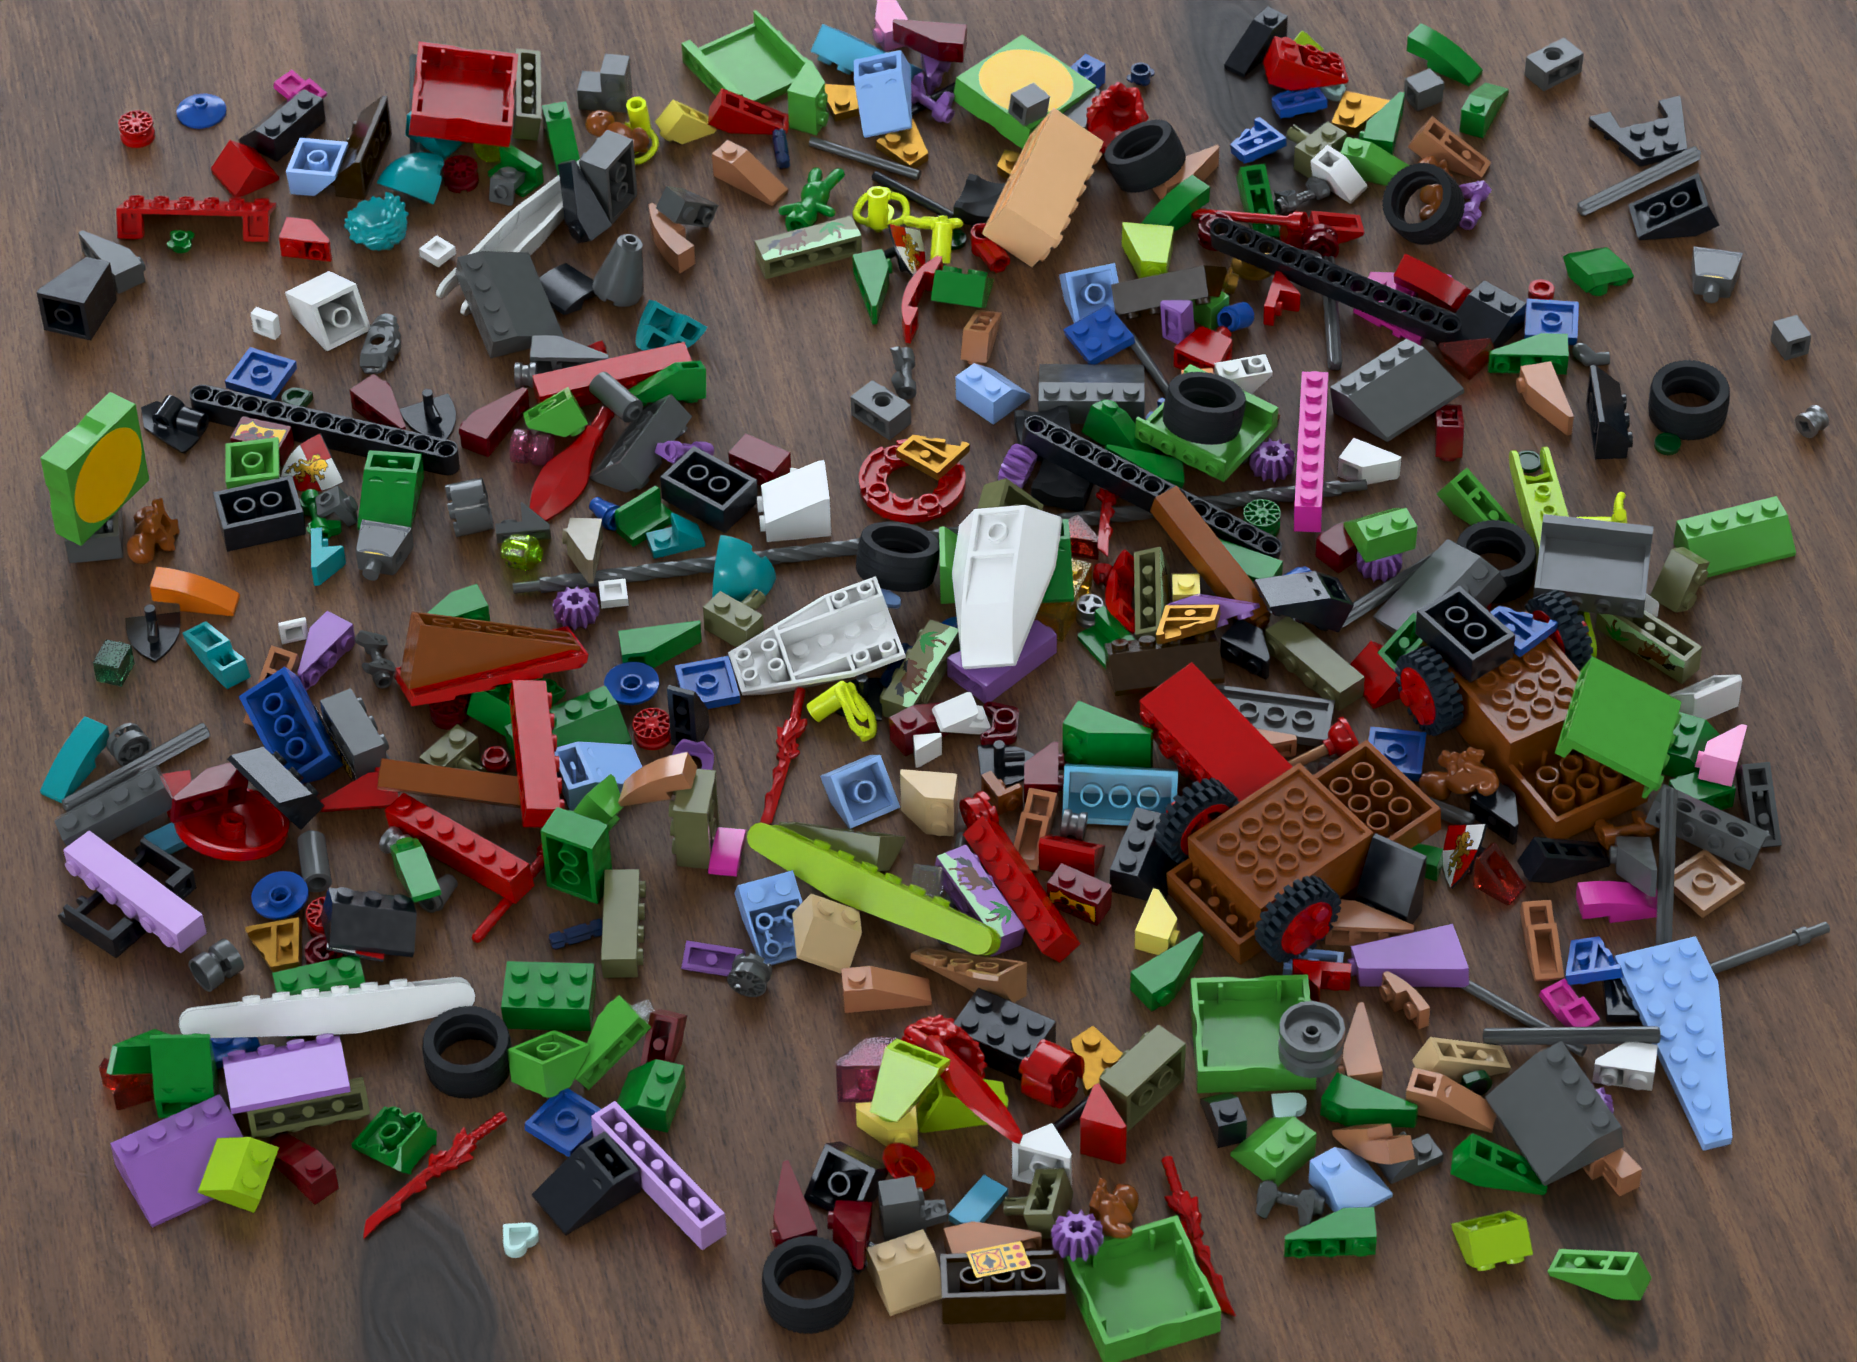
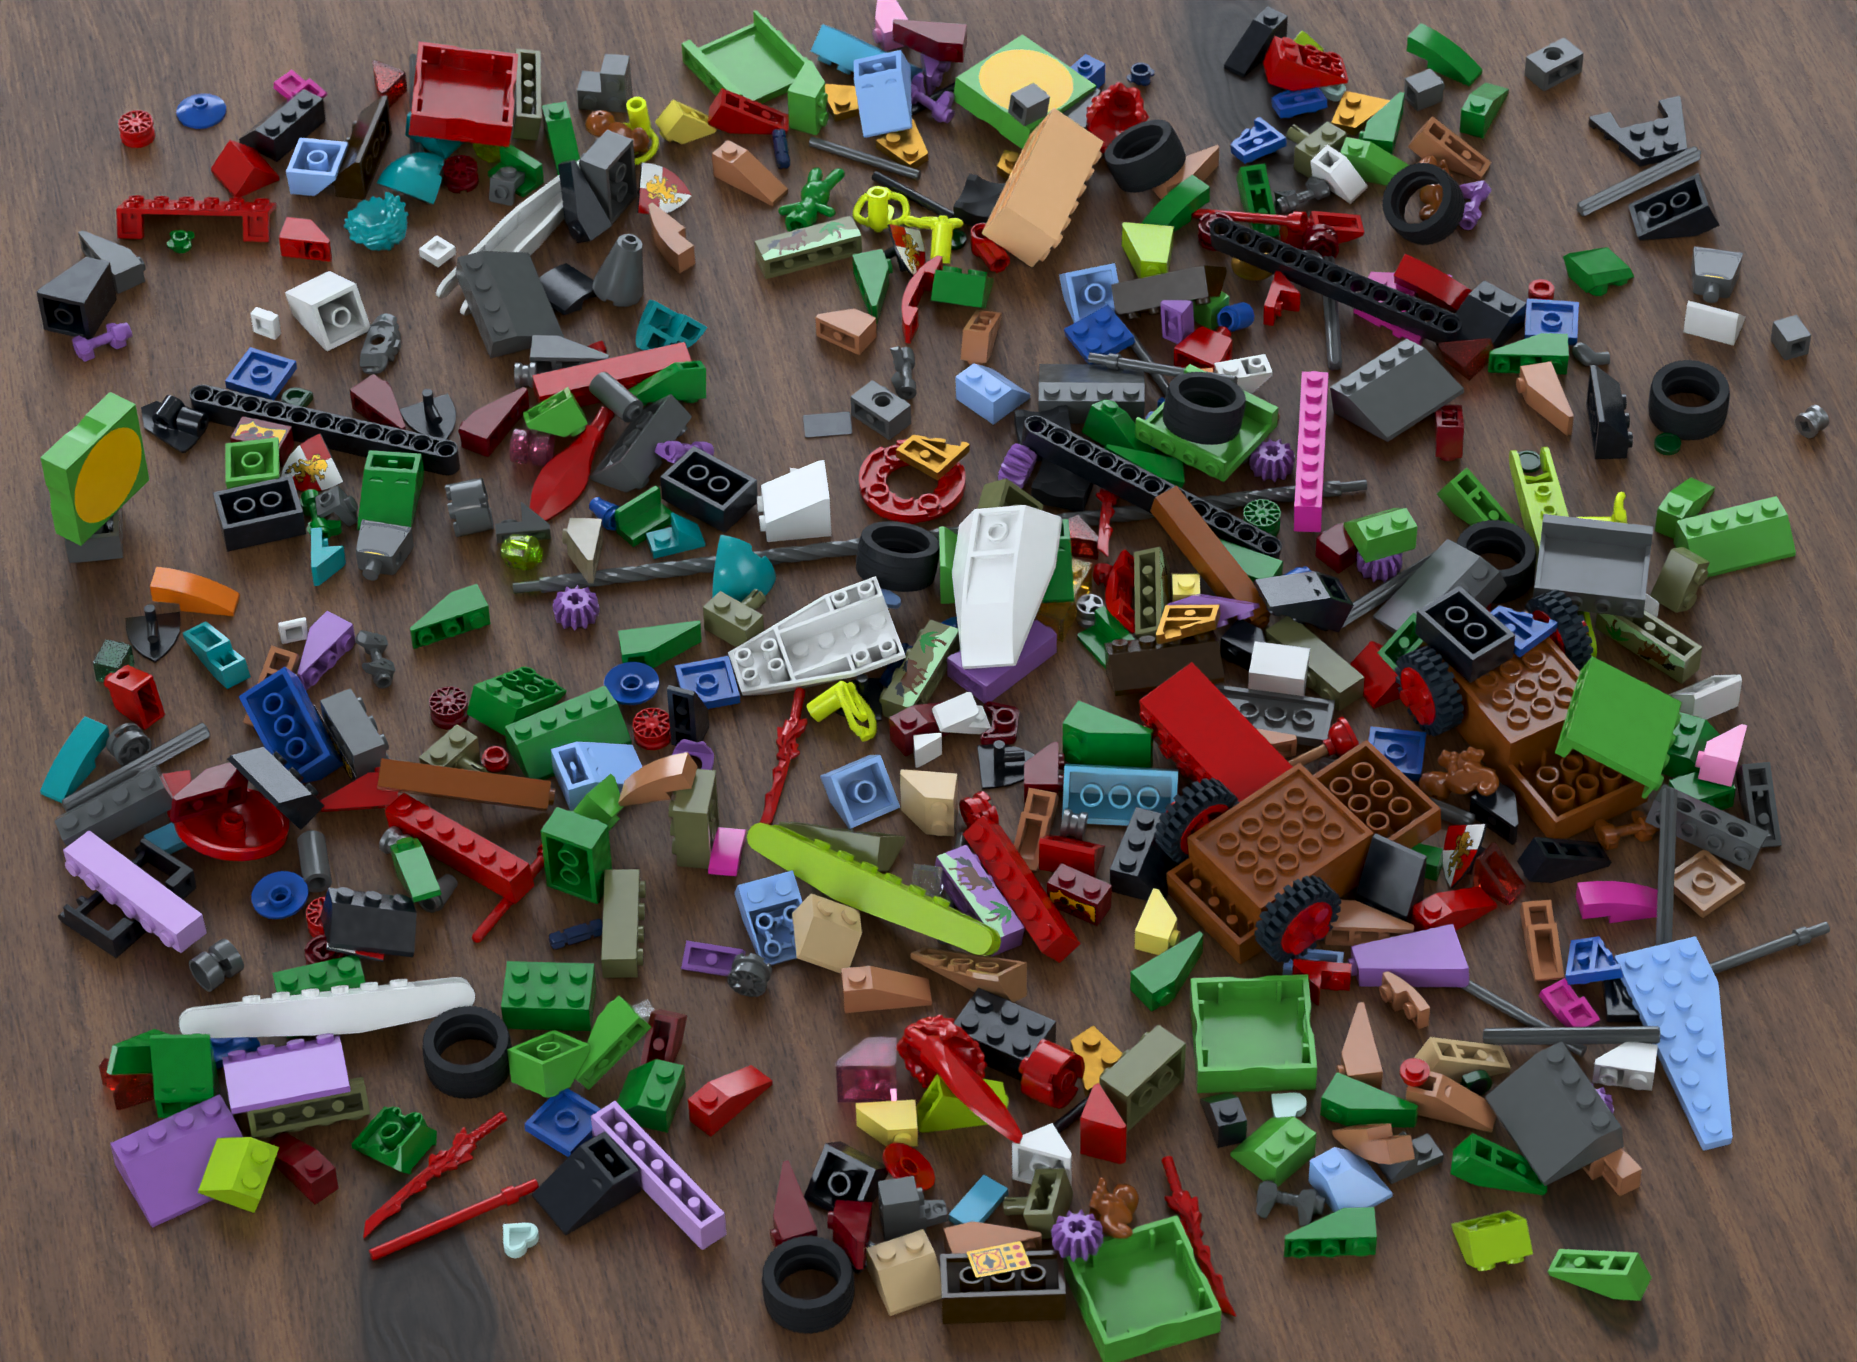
dark orange animal [127,498,180,564] -> none
pearl gold wing [245,917,302,973] -> none
dark orange piece [394,611,589,706] -> none
brick [509,680,565,828] -> none
white plate [598,579,629,609] -> none
dark grey slope [656,186,719,227] -> none
brick [728,433,791,486] -> none
lime slope [870,1039,951,1122] -> none
dark orange bracket [981,771,1023,815] -> none
pearl gold plate [1222,267,1239,294] -> none
dark grey wheel [1278,1001,1345,1078] -> none
white slope [1338,438,1401,485] -> none
dark grey slope [1609,836,1657,897] -> none
none -> medium lavender piece [72,322,132,362]
none -> red torso [104,665,165,730]
none -> red bar [369,1178,539,1261]
none -> clear red slope [372,60,408,108]
none -> shield [637,162,692,215]
none -> red slope [688,1065,773,1137]
none -> sticker [803,412,852,438]
none -> nougat slope [816,308,877,355]
none -> dark grey bar [1088,352,1238,384]
none -> white slope [1248,641,1310,696]
none -> plate [1400,1058,1430,1087]
none -> red slope [1411,886,1497,932]
none -> bright green slope [1655,477,1715,539]
none -> white slope [1684,301,1745,346]

